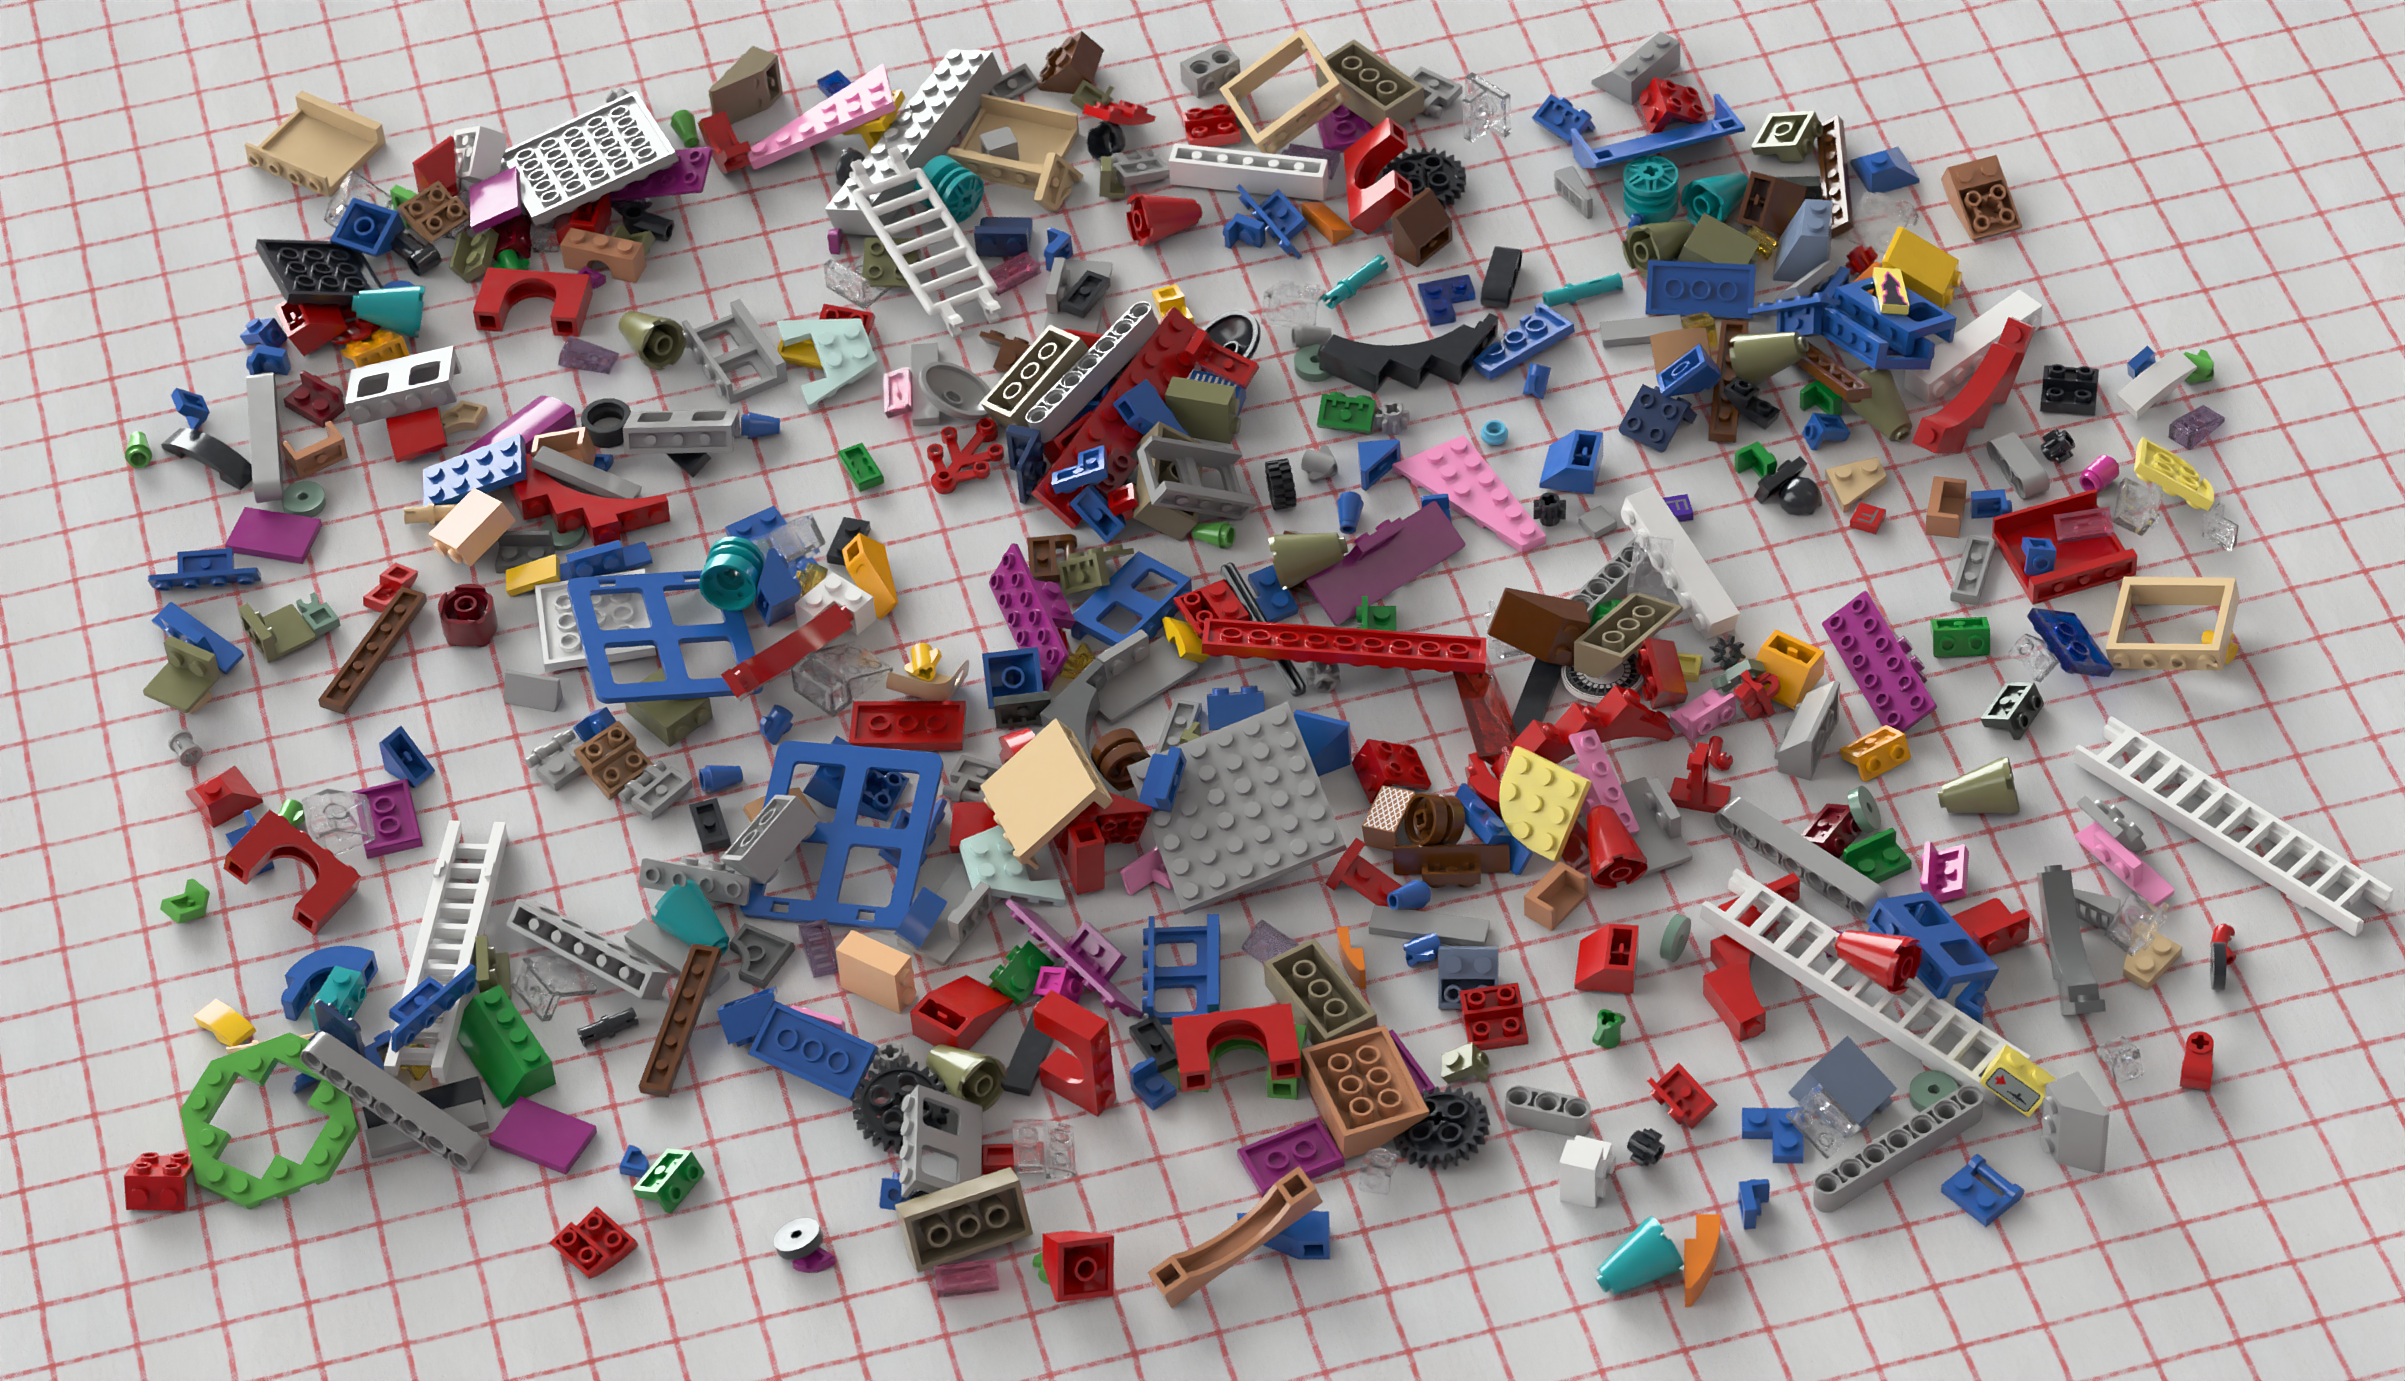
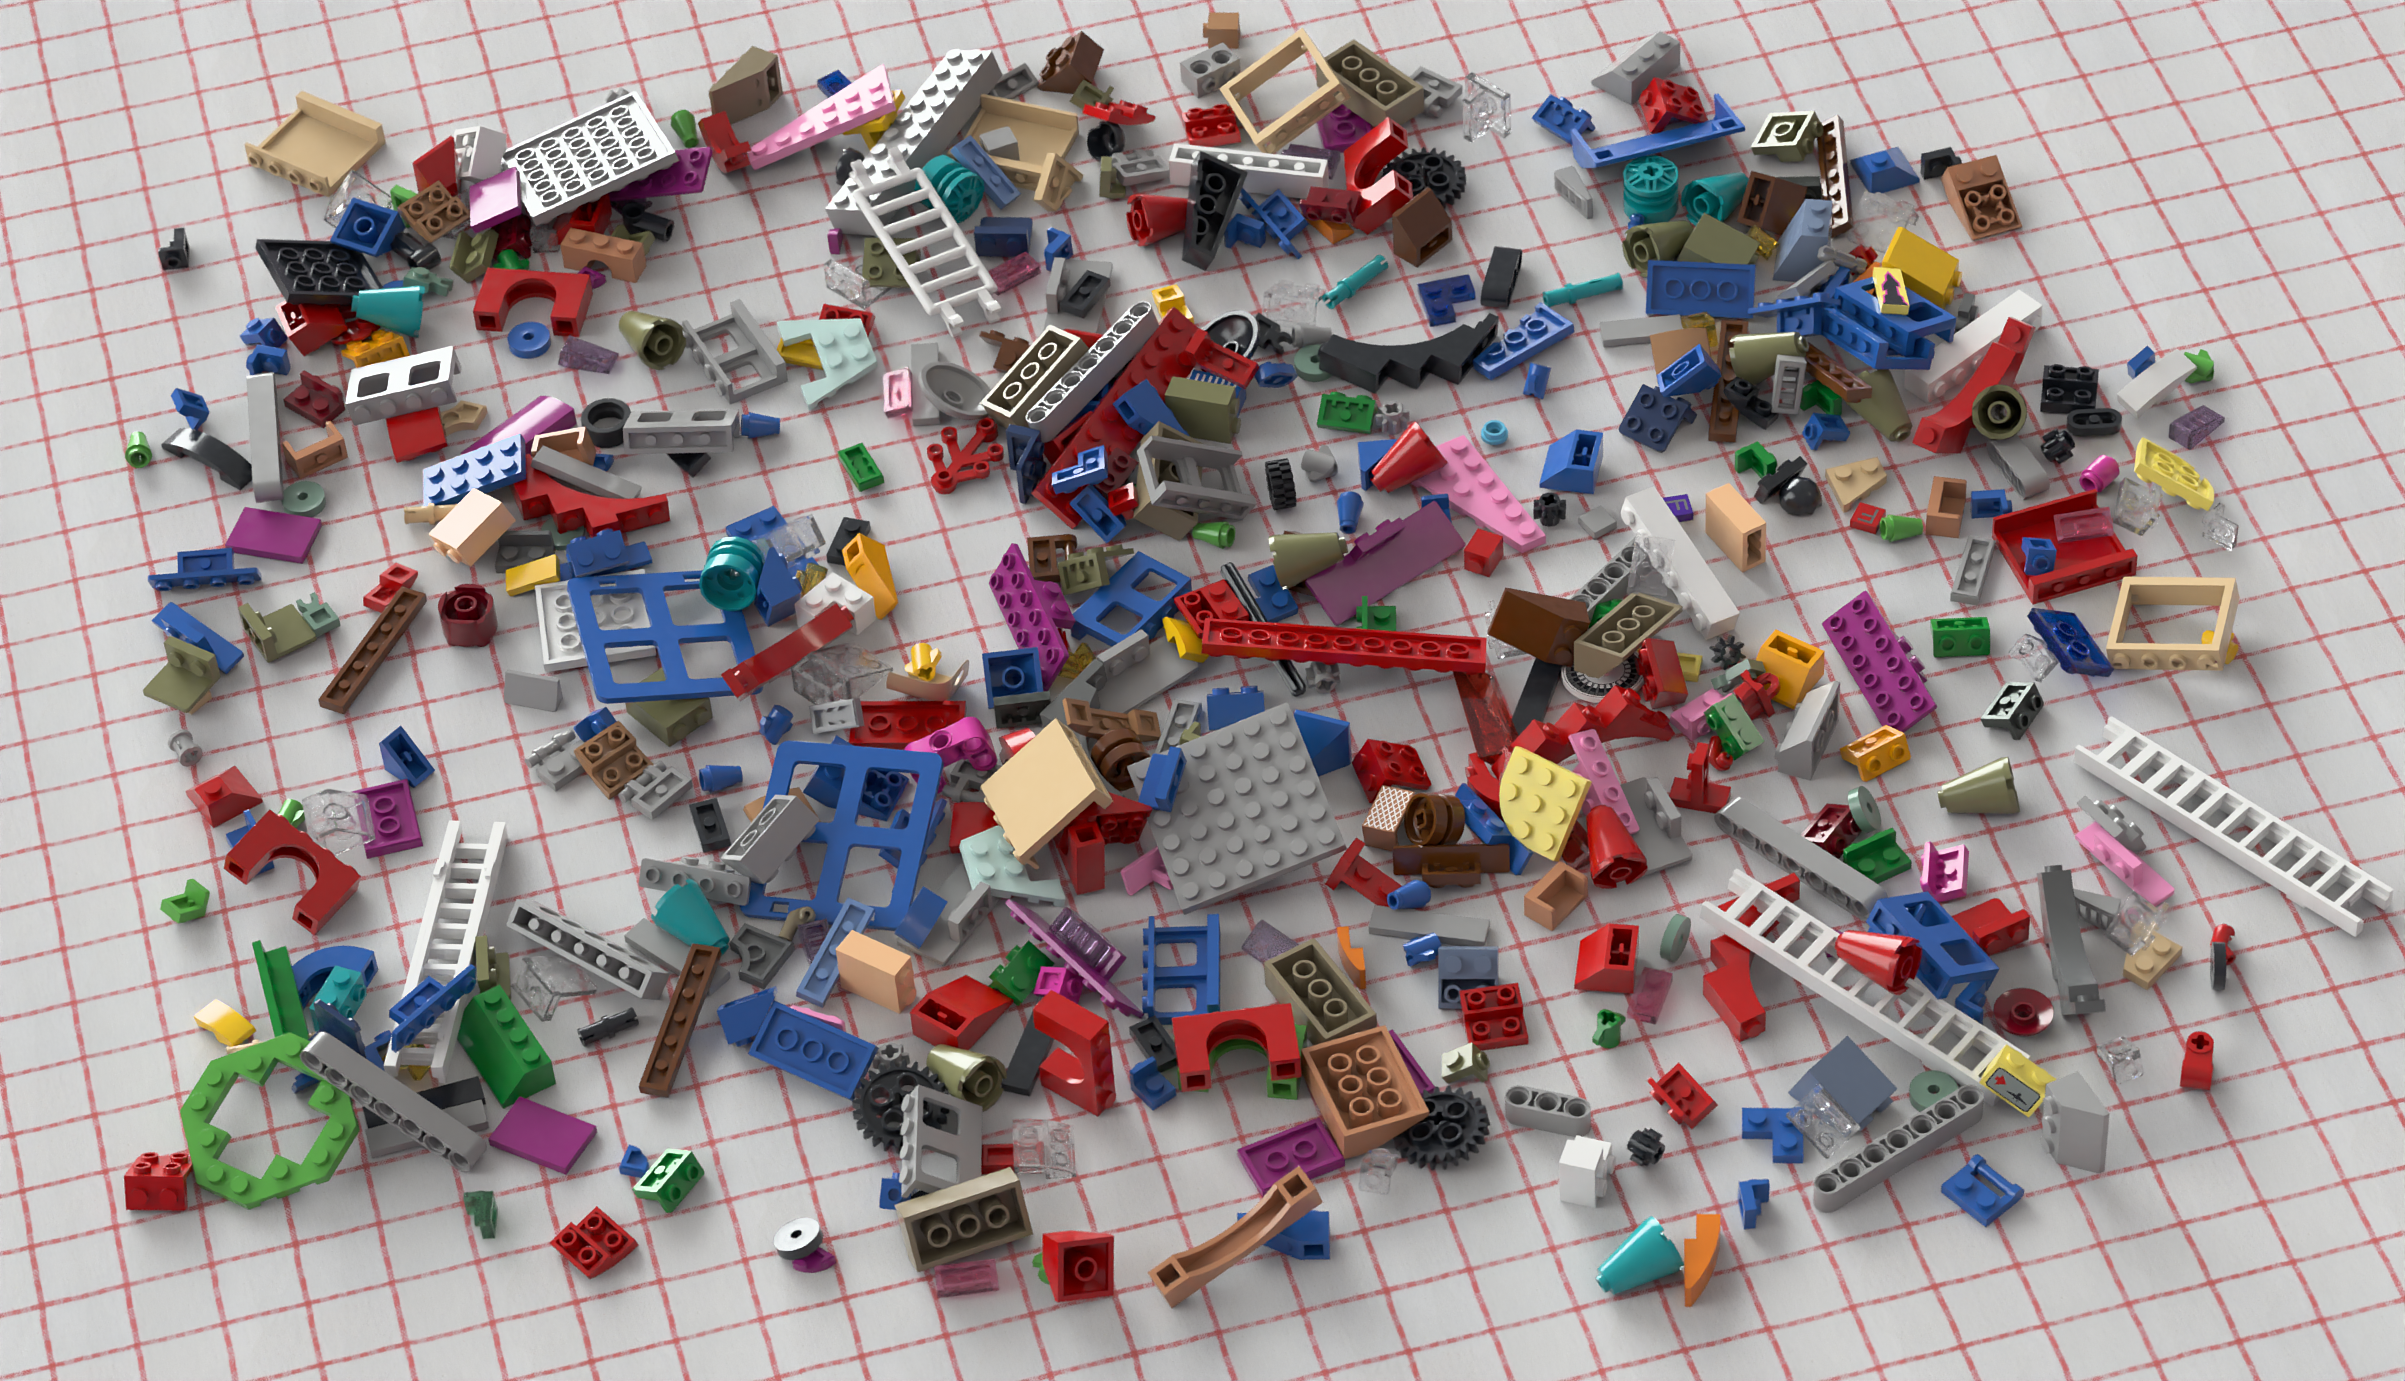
none -> black bracket [158,227,190,270]
none -> green fence [252,940,310,1040]
none -> sand green plate [403,267,454,297]
none -> clear green bracket [463,1191,498,1239]
none -> blue piece [507,322,551,359]
none -> blue bracket [566,529,629,578]
none -> dark tan arm [778,906,816,942]
none -> medium blue plate [796,897,874,1008]
none -> light grey plate [809,698,864,734]
none -> dark pink beam [904,717,998,794]
none -> medium blue plate [950,135,1021,210]
none -> clear purple slope [1049,907,1113,969]
none -> medium nougat slope [1062,698,1161,742]
none -> black wedge [1182,150,1248,271]
none -> medium nougat brick [1203,12,1240,49]
none -> black plate [1254,313,1293,355]
none -> blue plate [1254,362,1298,388]
none -> dark red bracket [1299,186,1362,224]
none -> red cone [1370,421,1448,493]
none -> red brick [1464,528,1504,578]
none -> clear pink plate [1627,967,1673,1025]
none -> bracket [1703,693,1765,761]
none -> light nougat brick [1705,483,1766,573]
none -> light grey slope [1771,354,1807,415]
none -> light grey axle [1817,245,1867,275]
none -> bright green cone [1880,514,1923,542]
none -> black bracket [1920,147,1962,180]
none -> dark grey plate [1954,293,1979,334]
none -> olive cone [1972,385,2027,440]
none -> dark red dish [1993,988,2054,1036]
none -> black plate [2066,408,2122,437]

